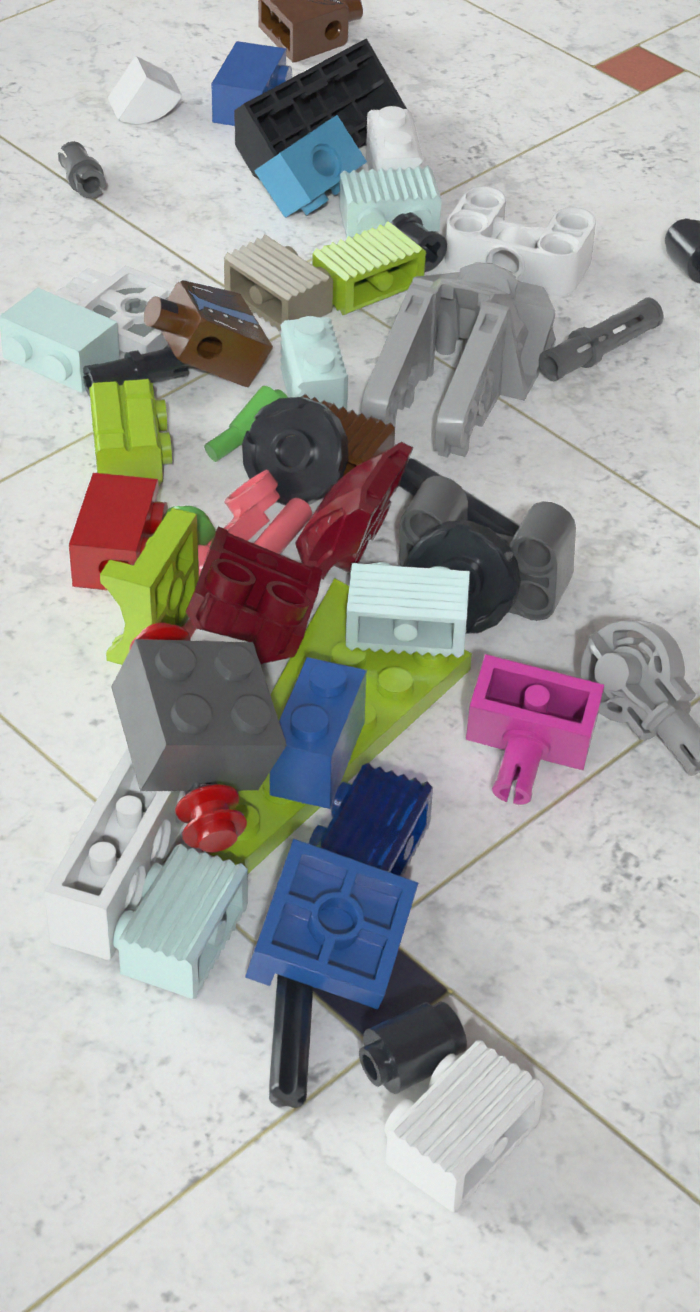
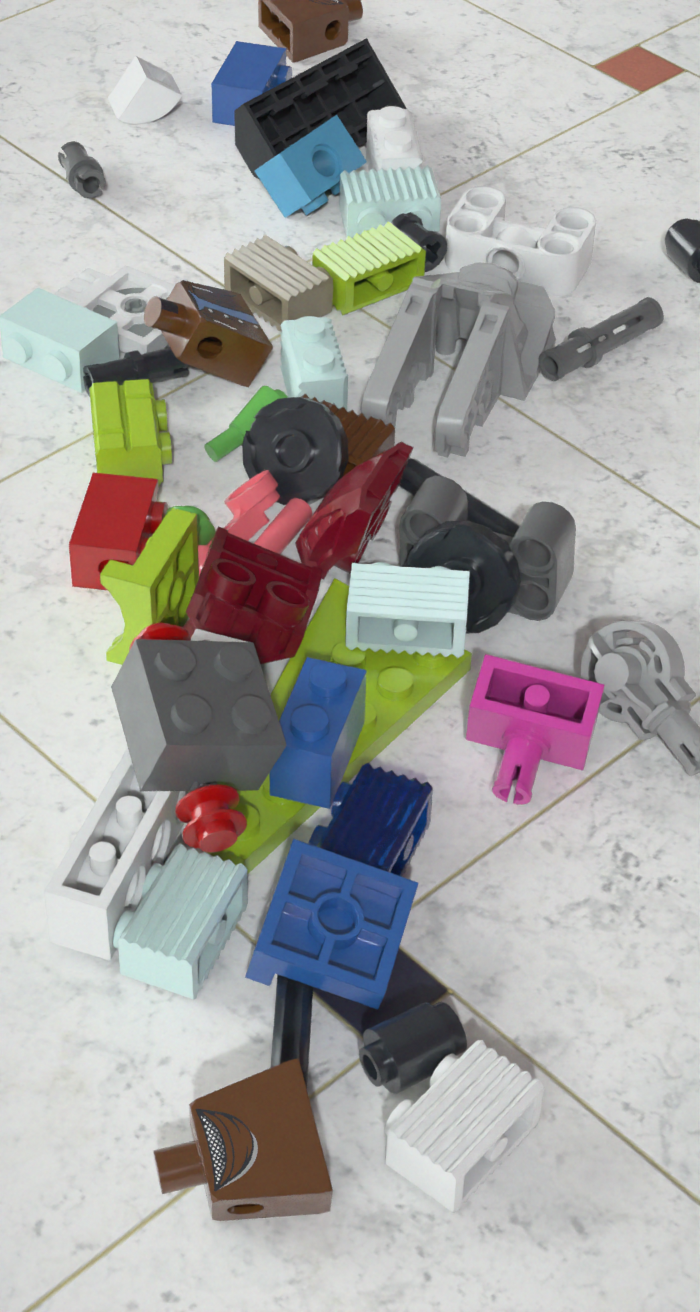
none -> reddish brown torso [153,1058,333,1221]

